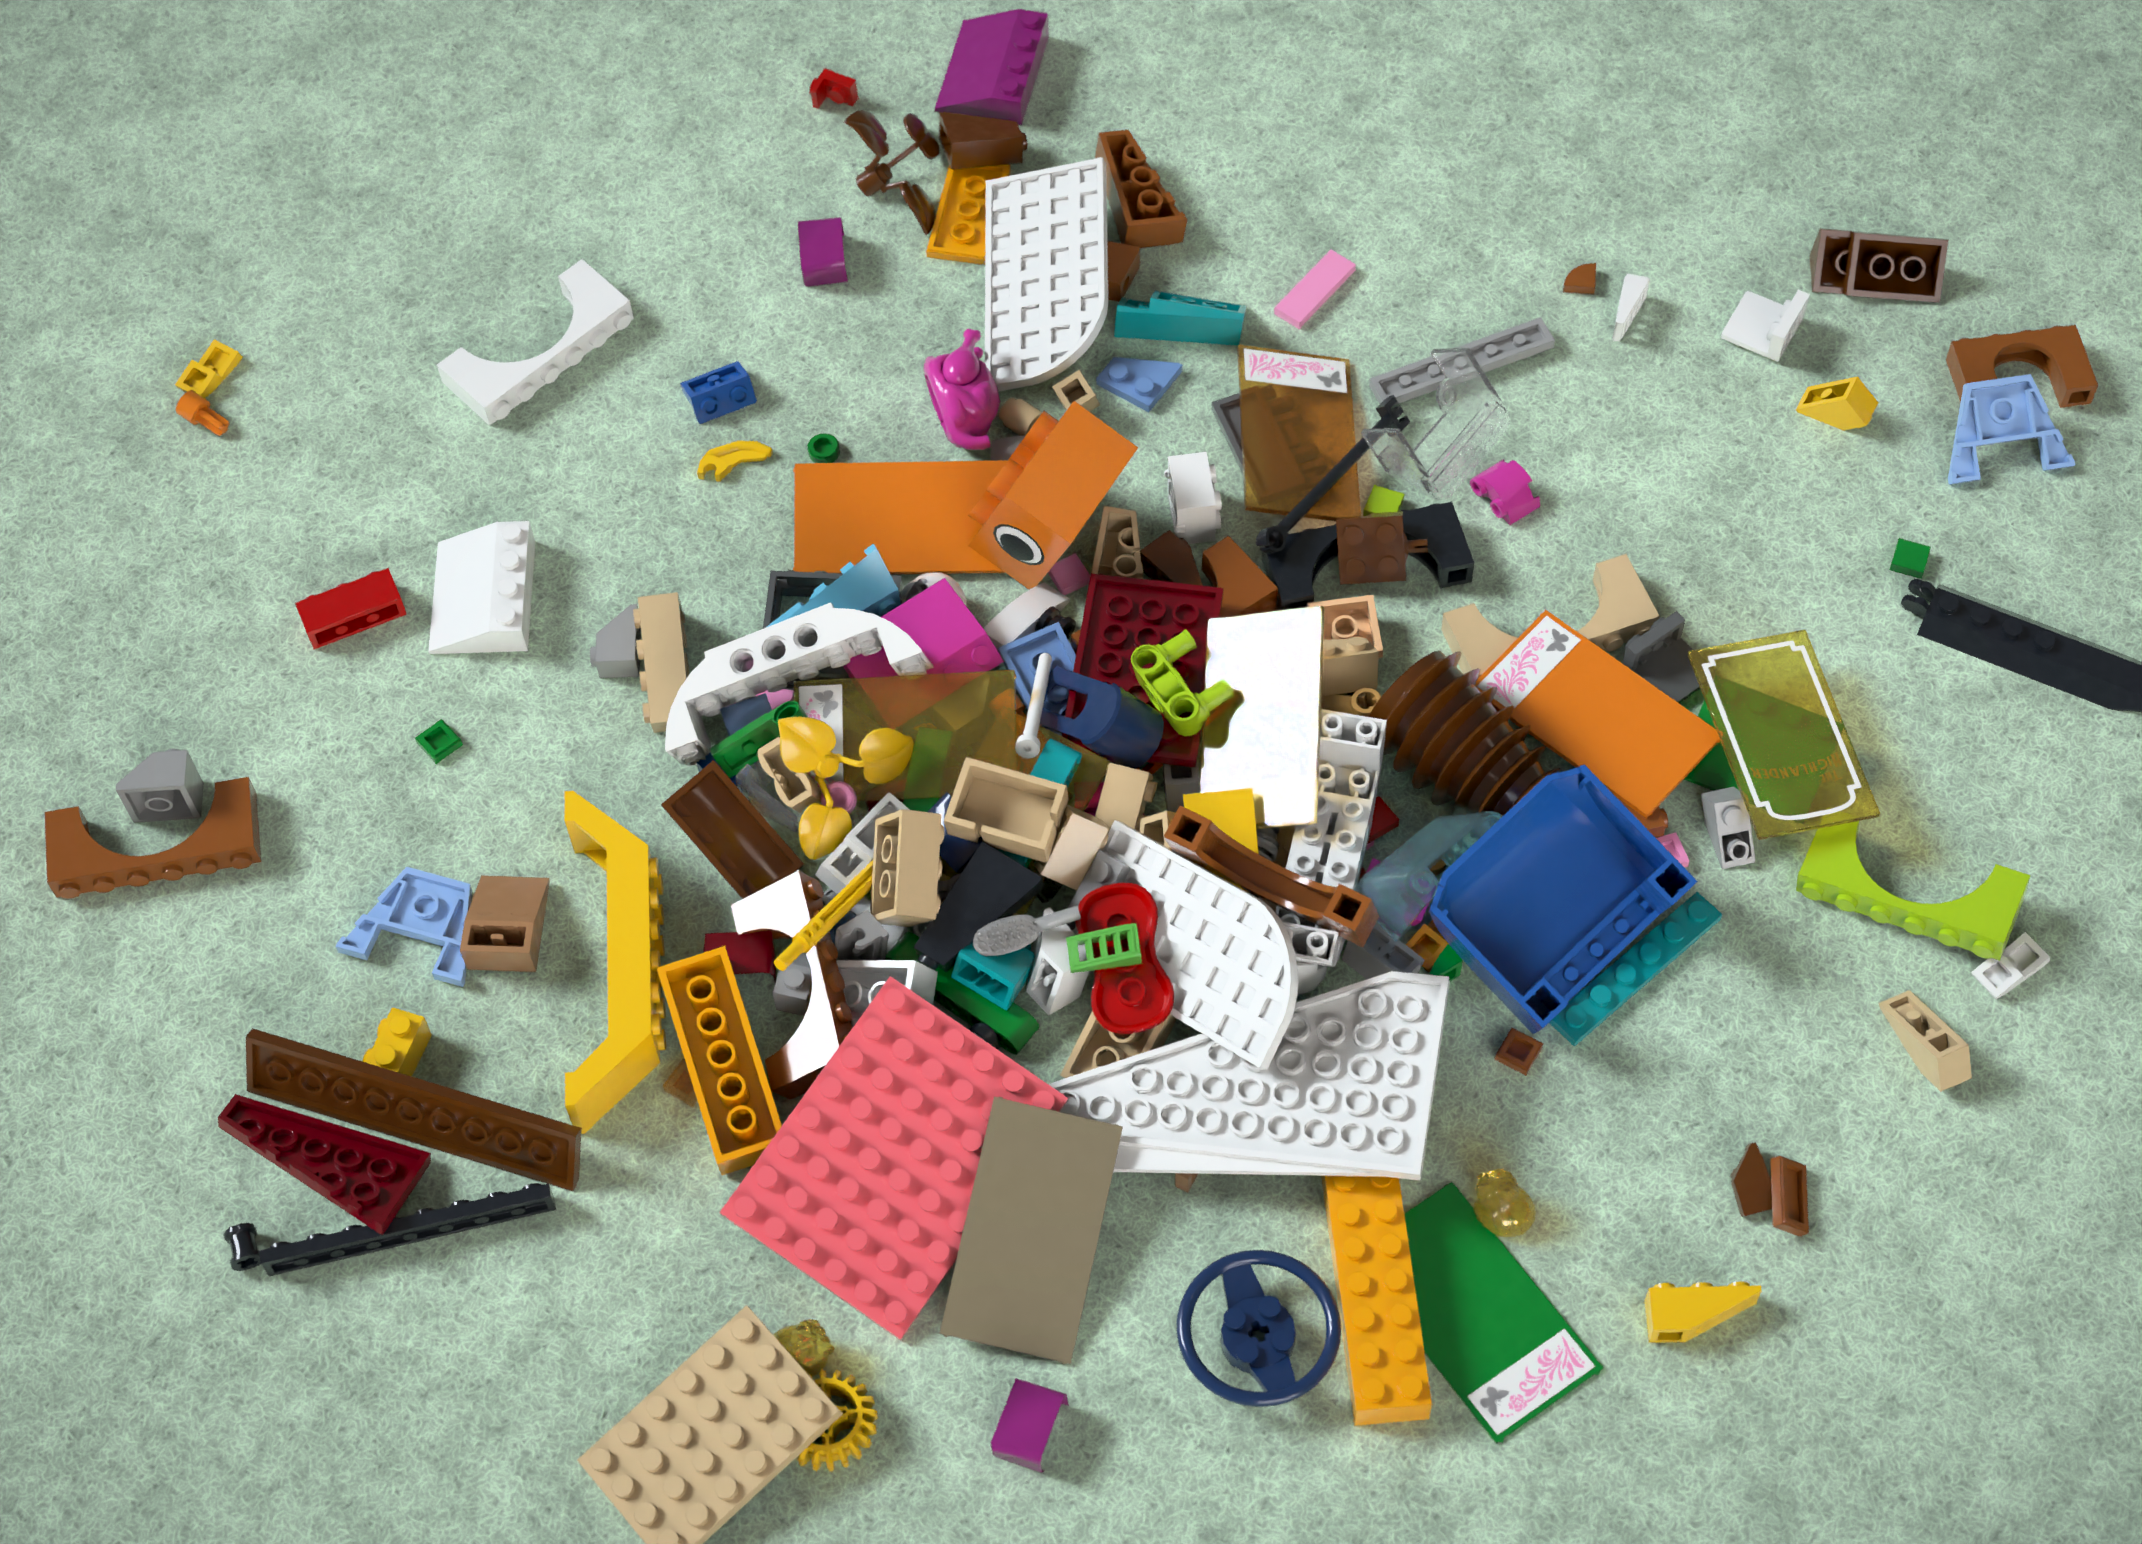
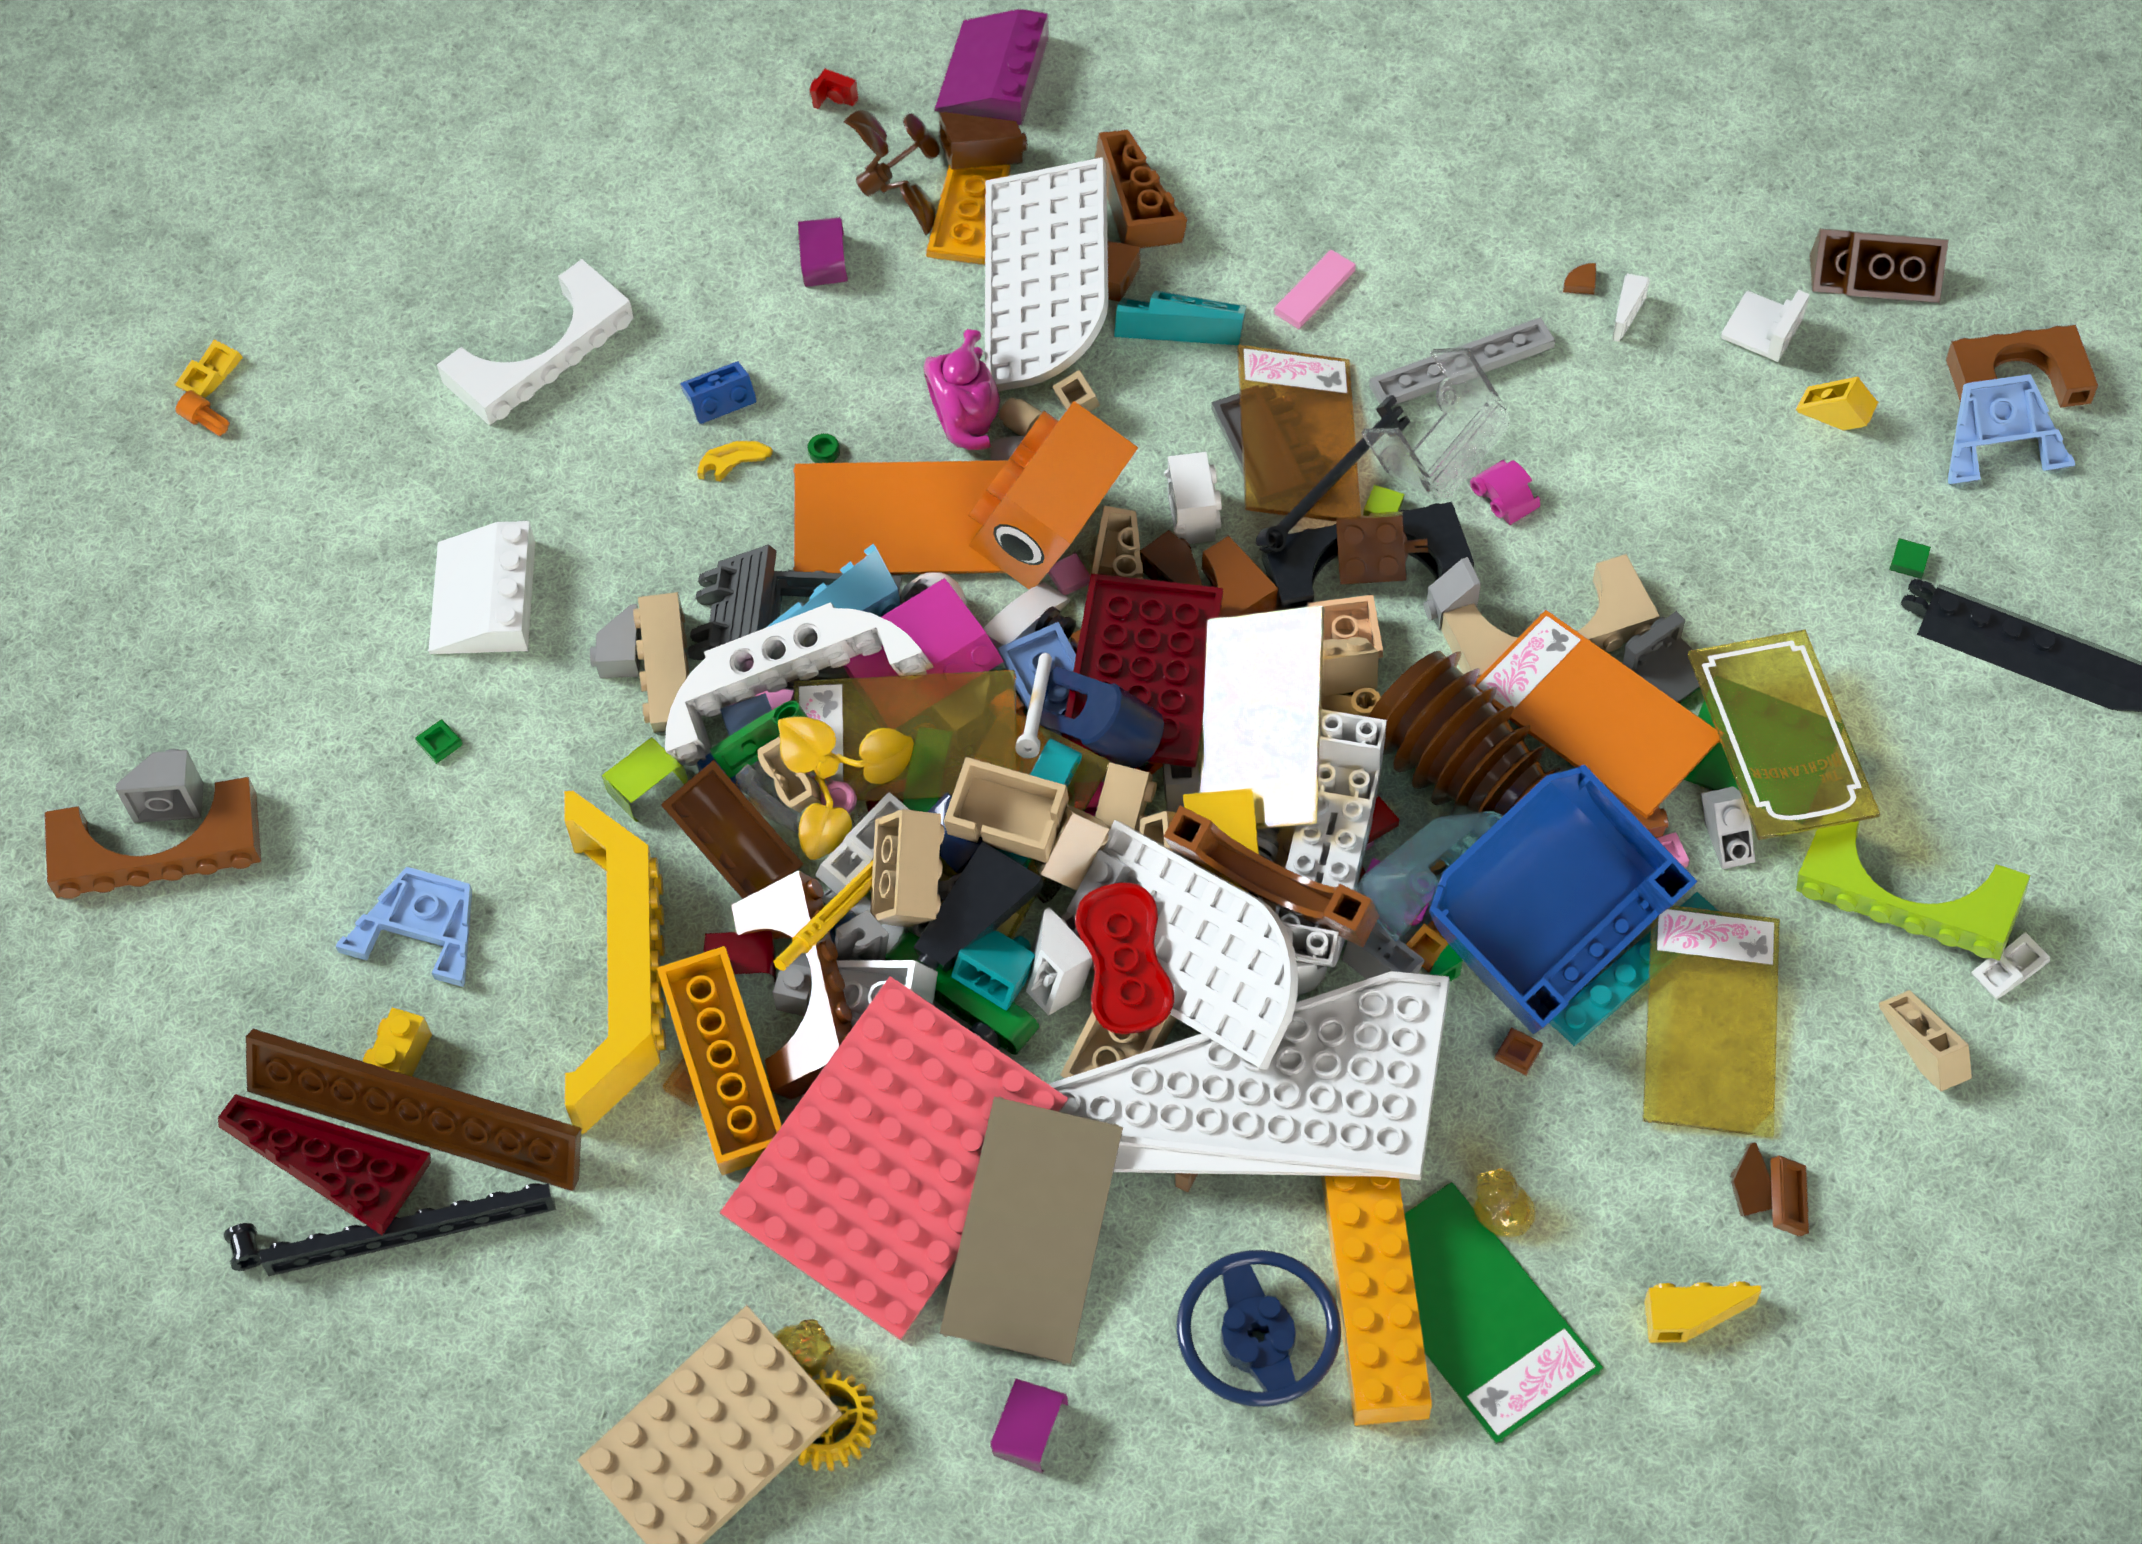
red brick [295,568,407,650] -> none
medium nougat slope [460,875,550,972] -> none
light grey piece [973,906,1081,956] -> none
bright green slope [1066,923,1142,973] -> none
medium blue wing [1096,357,1182,412] -> none
lime piece [1131,629,1234,736] -> none
none -> lime piece [602,737,688,822]
none -> dark grey hinge [687,544,777,660]
none -> light grey slope [1424,557,1481,630]
none -> clear yellow piece [1642,905,1780,1138]

